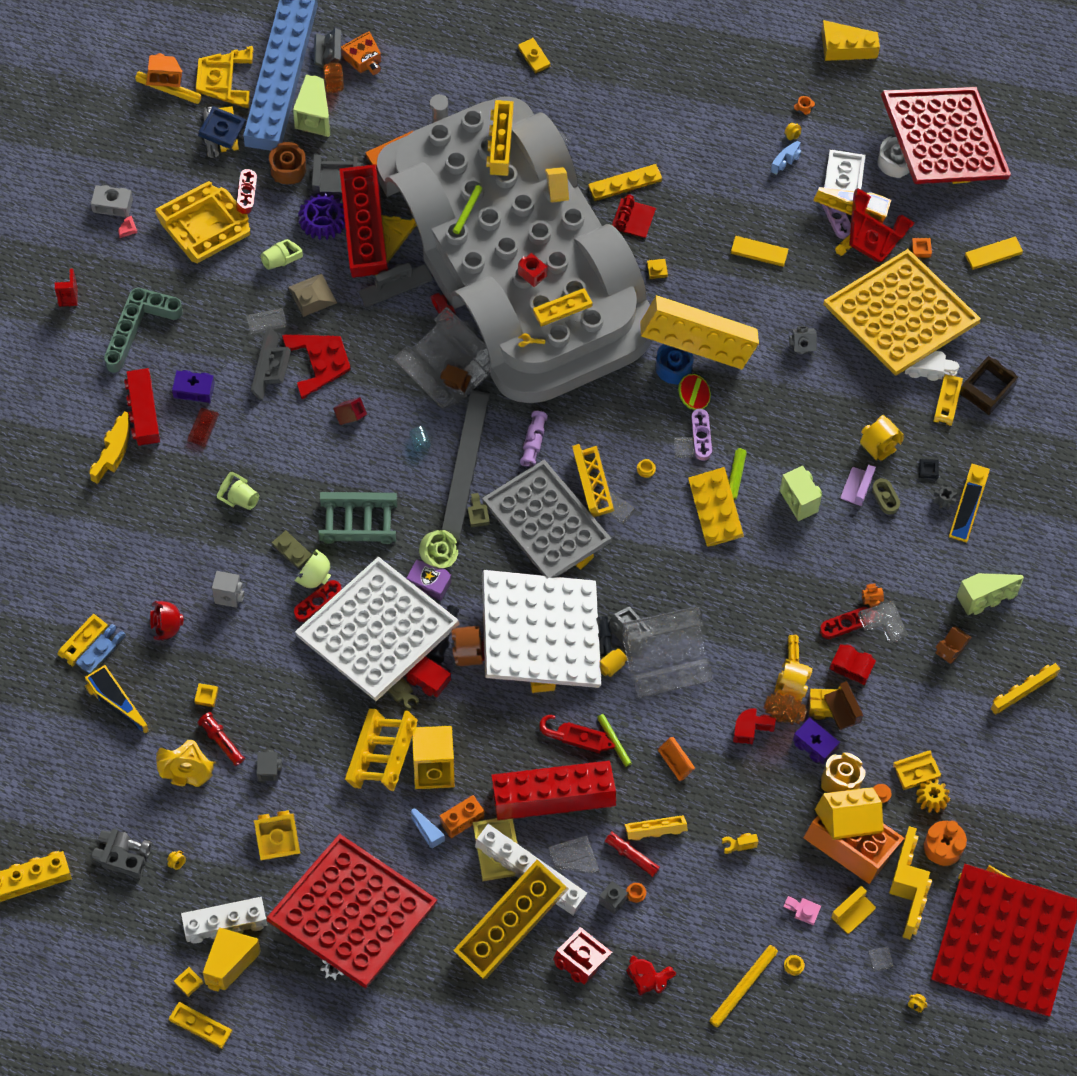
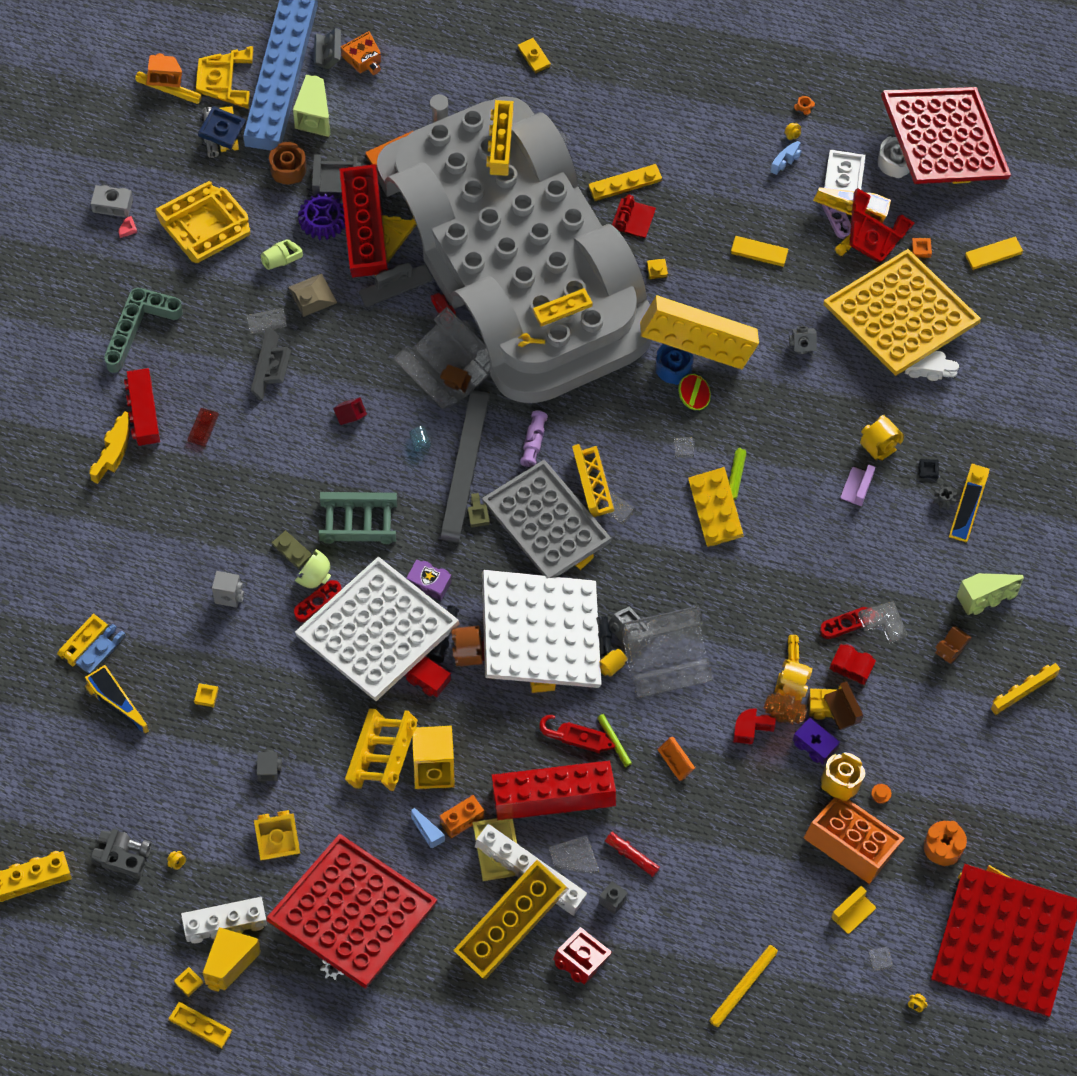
red panel [55,269,78,307] -> none
red cylinder [150,601,184,640] -> none
yellow piece [156,740,215,787] -> none
dark purple brick [172,370,215,403] -> none
red pin [197,712,245,766] -> none
yellowish green piece [217,472,259,510] -> none
beam [236,169,257,214] -> none
red wing [282,335,351,399] -> none
clear orange gear [323,63,344,93] -> none
olive plate [387,678,419,711] -> none
yellowish green cylinder [419,530,458,569] -> none
lime bar [453,185,483,234] -> none
red brick [518,253,548,287] -> none
yellow slope [545,167,569,202] -> none
yellow plate [625,815,688,840] -> none
orange plate [626,883,646,903] -> none
red animal [626,955,676,995] -> none
yellow plate [637,459,656,478] -> none
lavender beam [691,409,712,461] -> none
yellow plate [721,833,758,854] -> none
yellowish green brick [780,466,822,521] -> none
bright pink plate [783,896,821,925] -> none
yellow plate [784,955,805,976] -> none
yellow slope [815,787,884,840] -> none
yellow wedge [821,20,880,61] -> none
orange gear [862,584,884,609] -> none
olive plate [872,478,900,515] -> none
yellow bracket [889,826,932,940] -> none
yellow plate [893,750,941,790] -> none
yellow gear [916,779,950,813] -> none
yellow plate [933,374,963,426] -> none
dark brown window [959,356,1018,415] -> none

